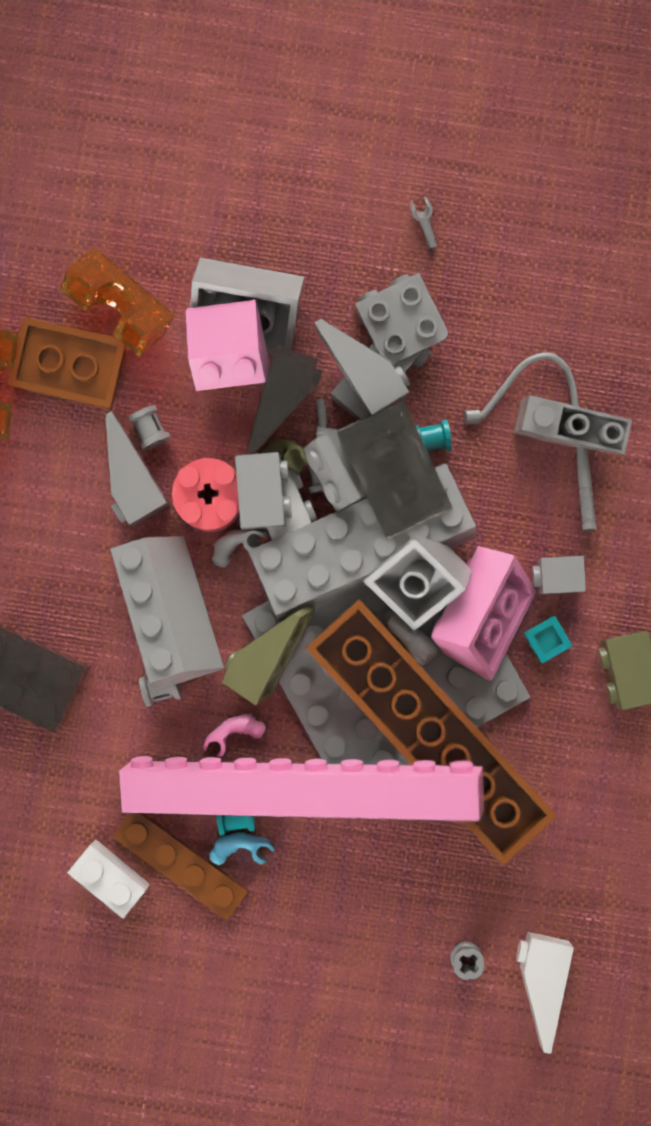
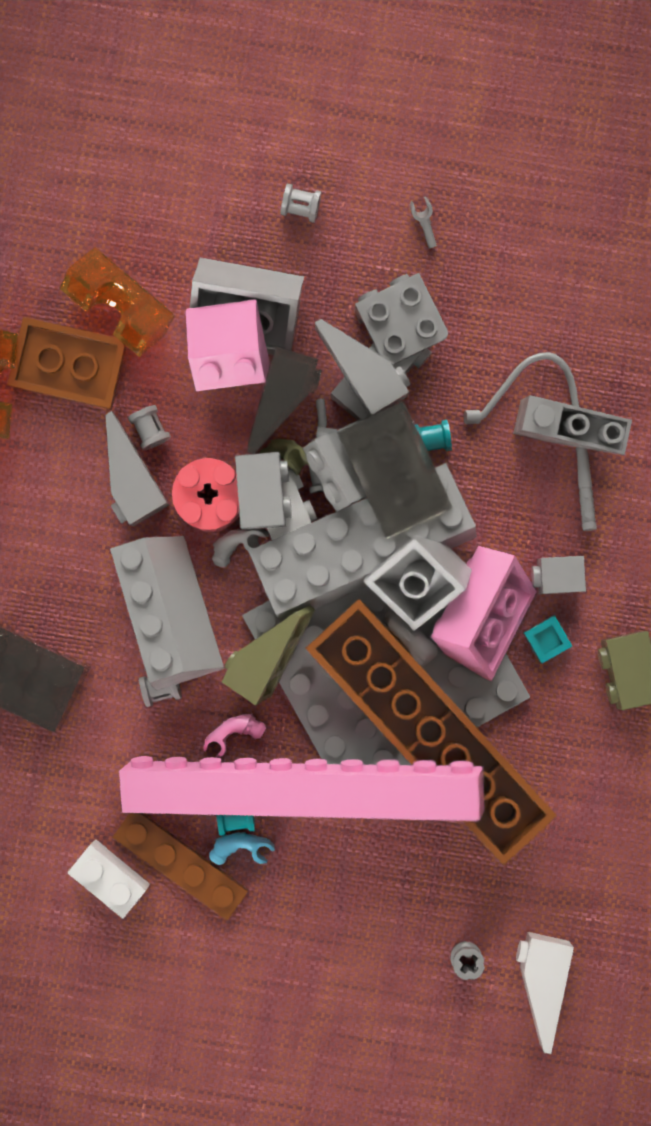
none -> light grey bush [280,183,322,223]

